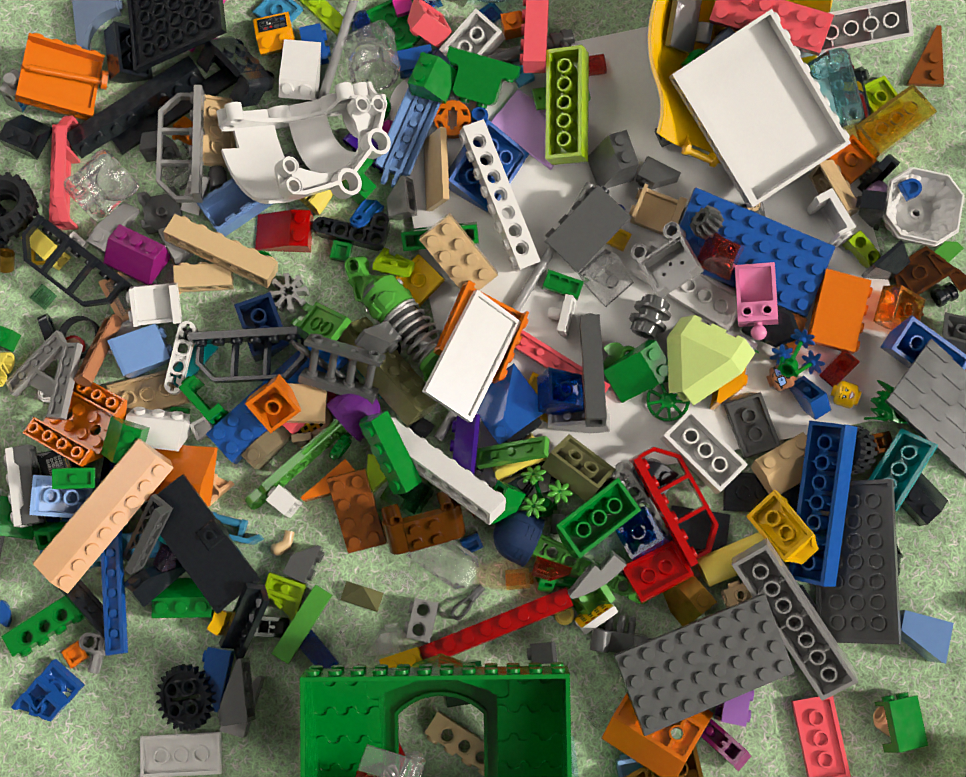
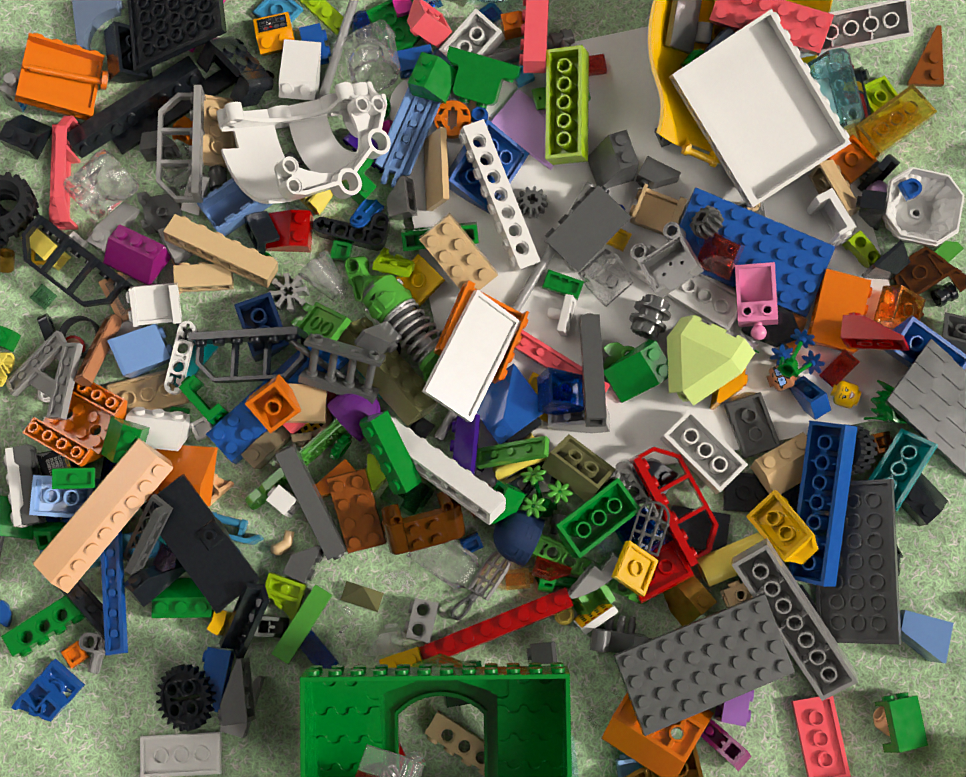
green wheel [646,379,690,422] -> none
none -> black panel [245,211,280,254]
none -> dark grey brick [275,443,346,560]
none -> clear cone [298,250,349,303]
none -> light grey window [467,551,511,601]
none -> dark grey gear [516,186,548,219]
none -> yellow tile [611,540,659,596]
none -> dark grey window [629,501,670,557]
none -> red slope [841,312,909,351]

